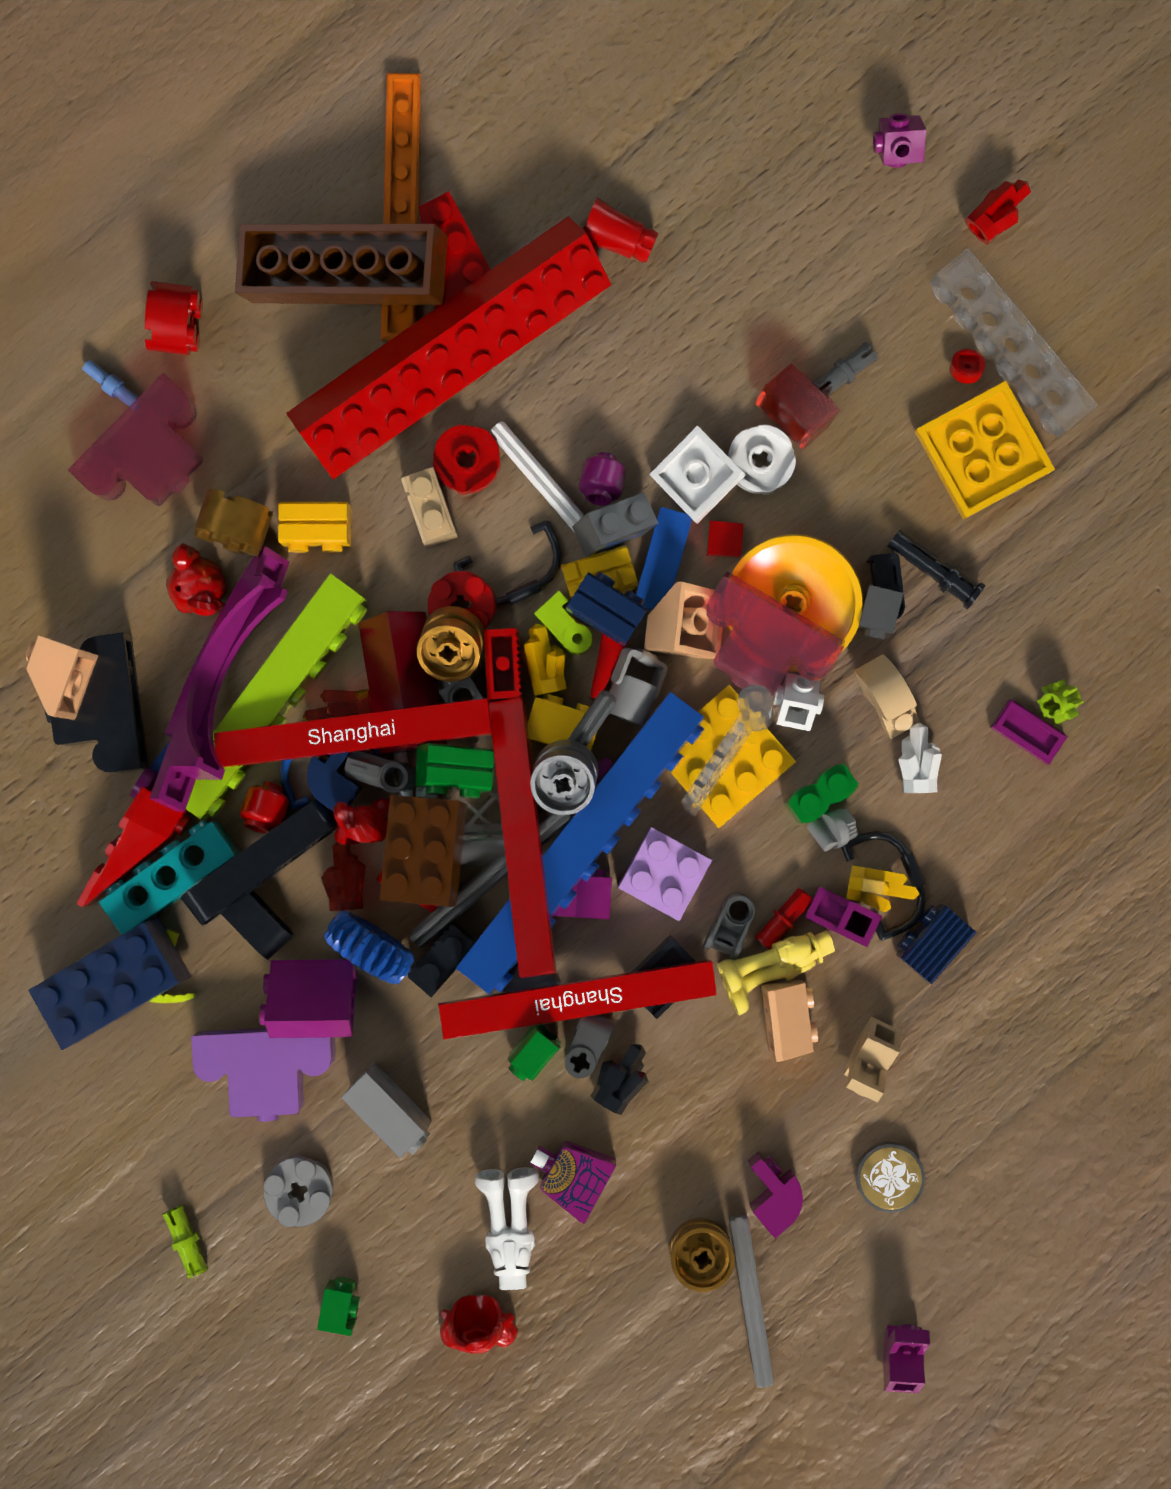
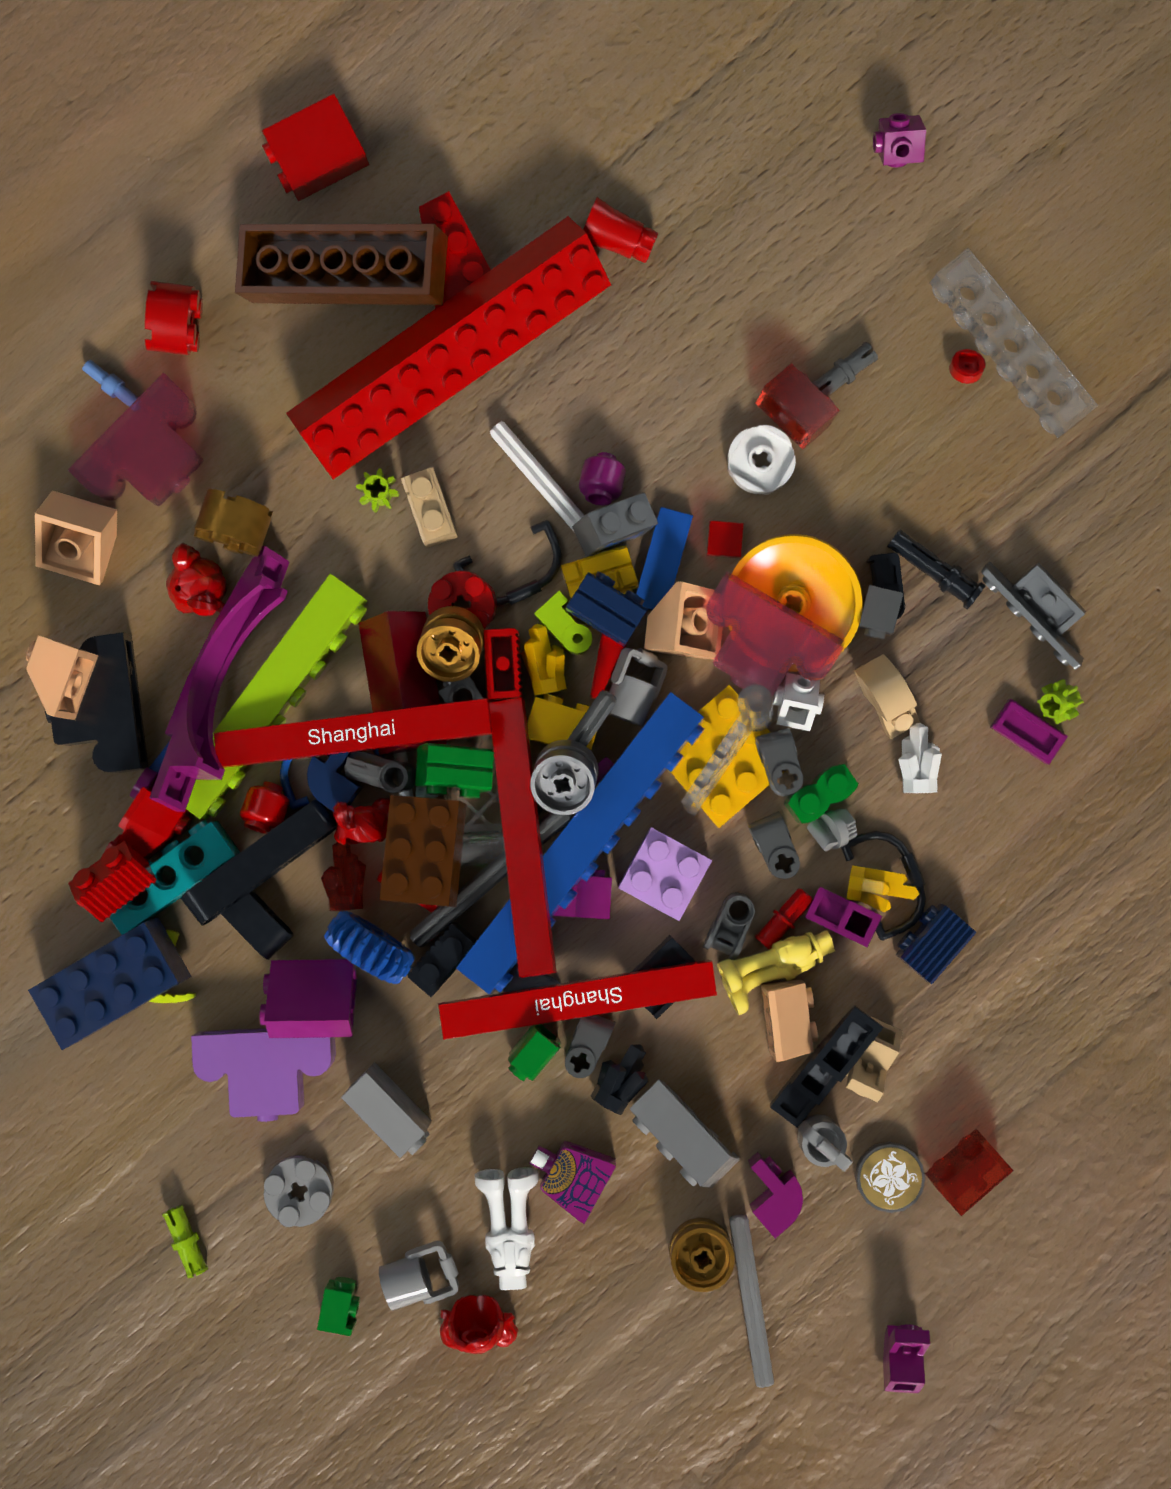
yellow brick [278,502,352,553] -> none
clear red rock [303,689,373,721] -> none
orange tile [381,73,421,342] -> none
red plate [433,425,501,495] -> none
white plate [649,425,746,524] -> none
yellow plate [914,381,1055,520] -> none
red rock [965,179,1031,245] -> none
none -> light nougat slope [35,490,117,586]
none -> red brick [68,840,156,922]
none -> red brick [262,94,369,202]
none -> lime gear [356,468,400,513]
none -> light grey piece [379,1240,459,1311]
none -> light grey wedge [630,1080,740,1188]
none -> dark grey piece [748,811,800,879]
none -> dark grey piece [755,728,803,797]
none -> black slope [770,1006,883,1128]
none -> light grey piece [797,1114,853,1172]
none -> clear red brick [924,1129,1014,1216]
none -> dark grey bracket [981,561,1086,670]

